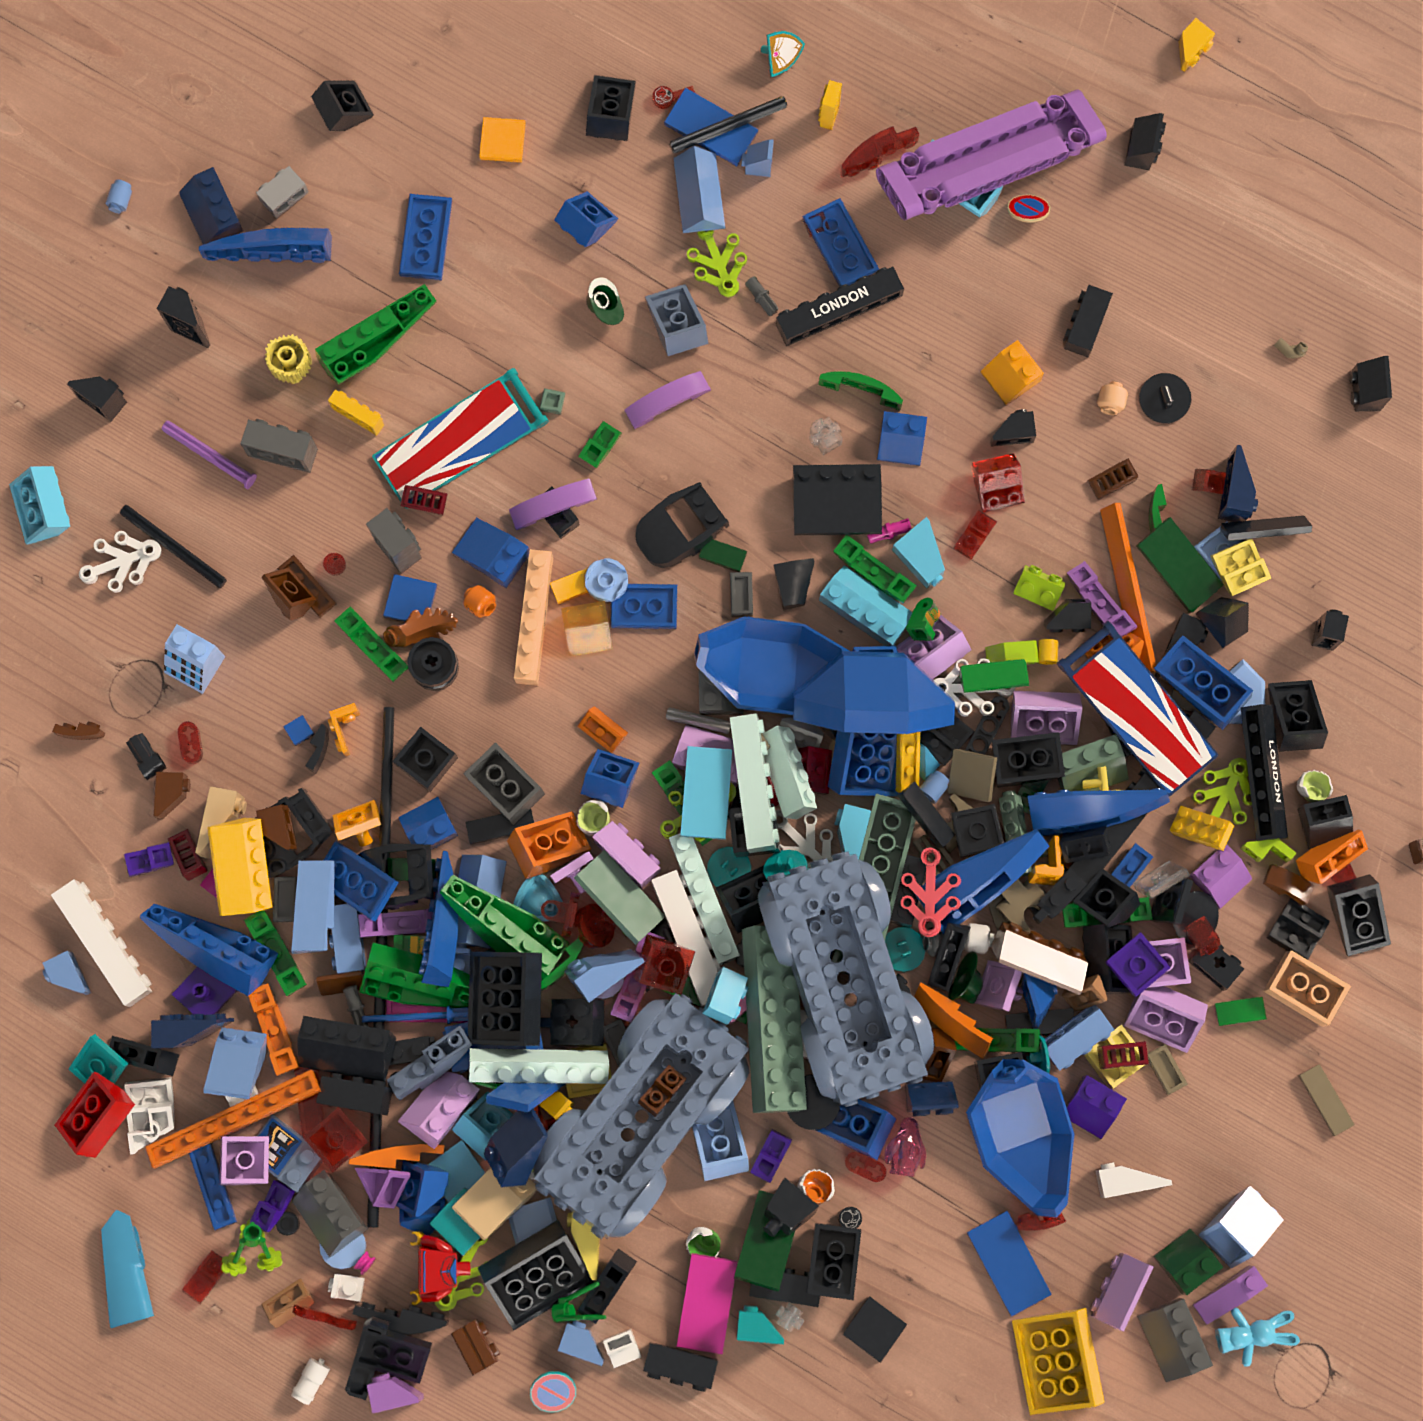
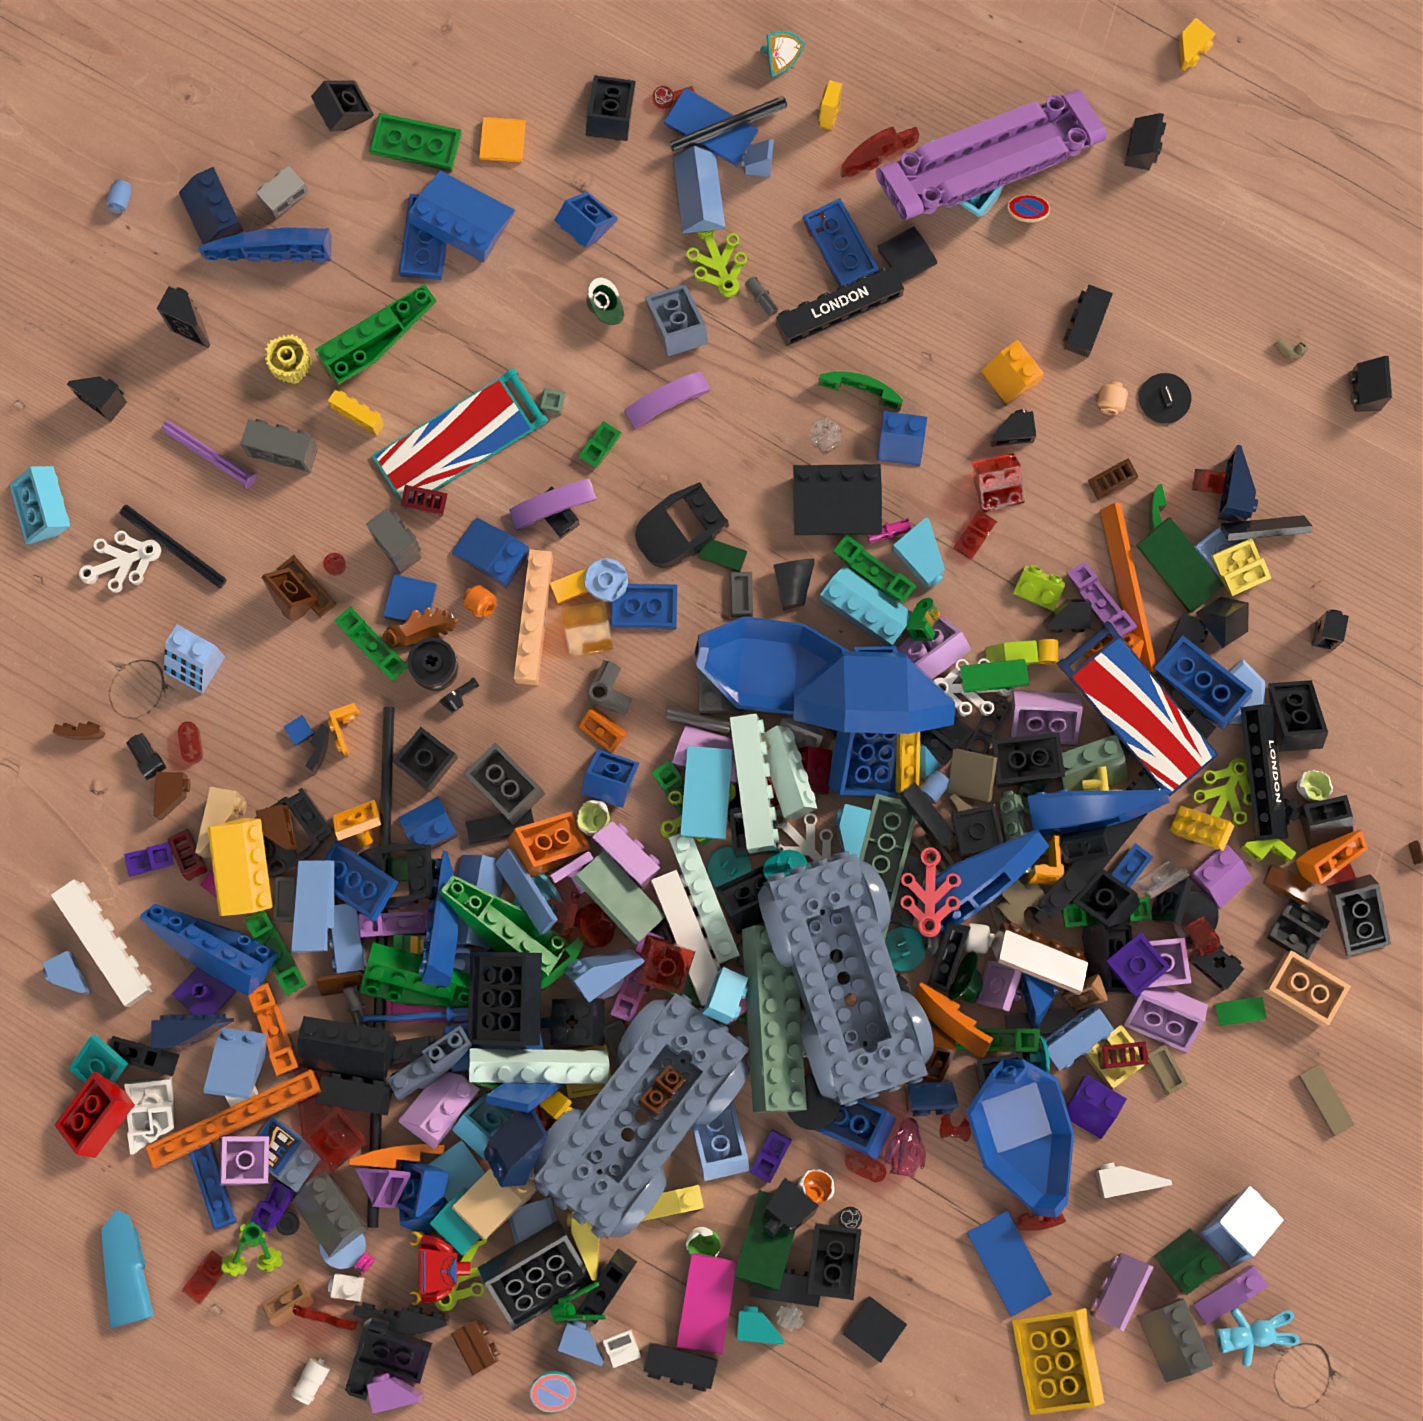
none -> green tile [369,113,462,171]
none -> blue slope [409,170,515,263]
none -> black bar [439,677,479,713]
none -> medium blue tile [495,848,558,934]
none -> dark grey piece [588,660,633,716]
none -> light yellow slope [642,1185,704,1221]
none -> black slope [877,226,938,283]
none -> clear red piece [939,1114,971,1142]
none -> black plant [1283,798,1301,825]

